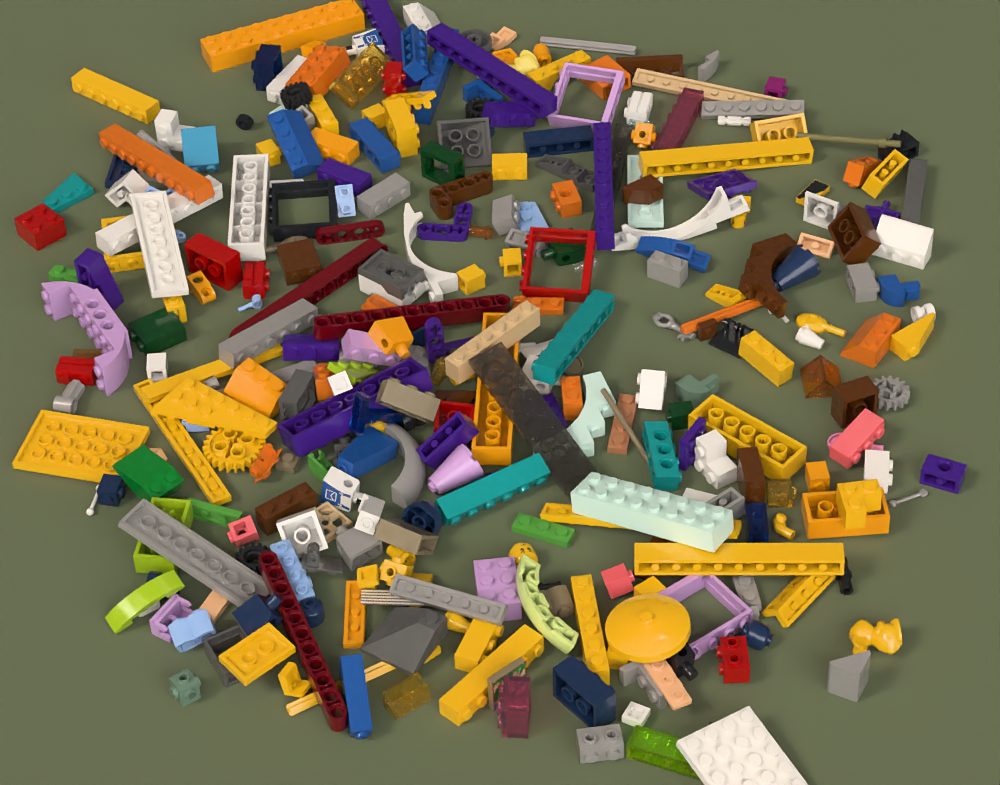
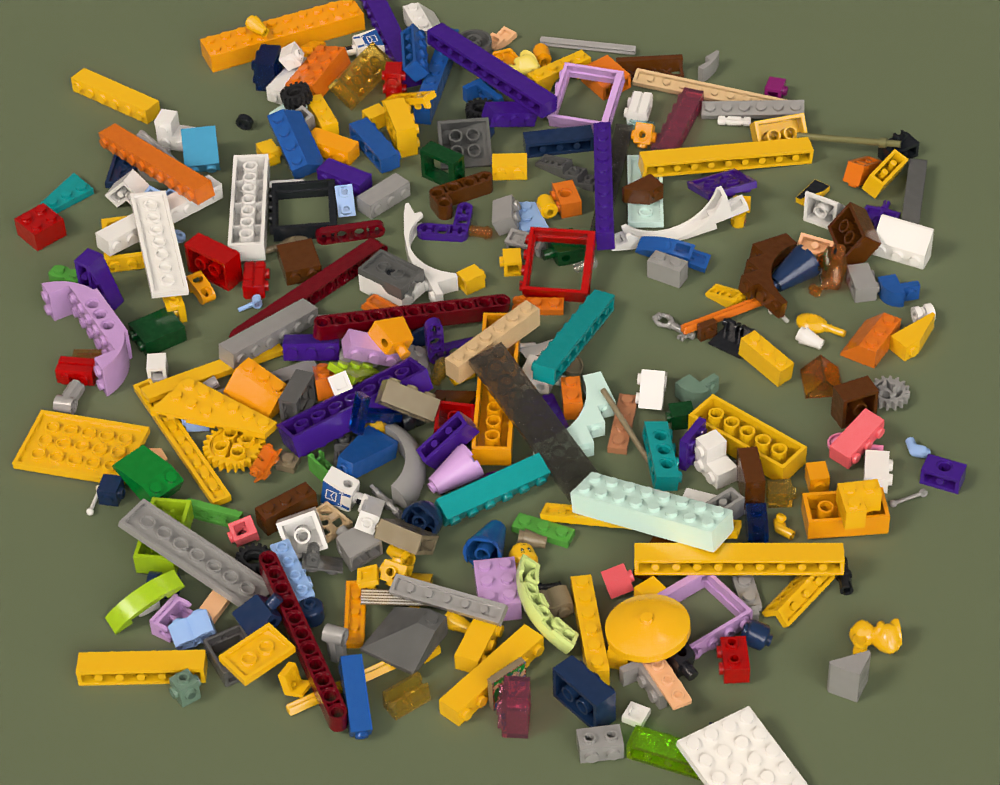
none -> yellow brick [76,649,208,686]
none -> yellow cone [245,15,269,37]
none -> white brick [279,41,305,72]
none -> light grey piece [322,623,349,663]
none -> light grey piece [370,484,403,519]
none -> blue cone [463,520,506,568]
none -> dark tan cone [517,528,547,549]
none -> yellow brick [536,194,558,219]
none -> clear orange torso [808,244,847,297]
none -> light blue arm [905,437,931,459]

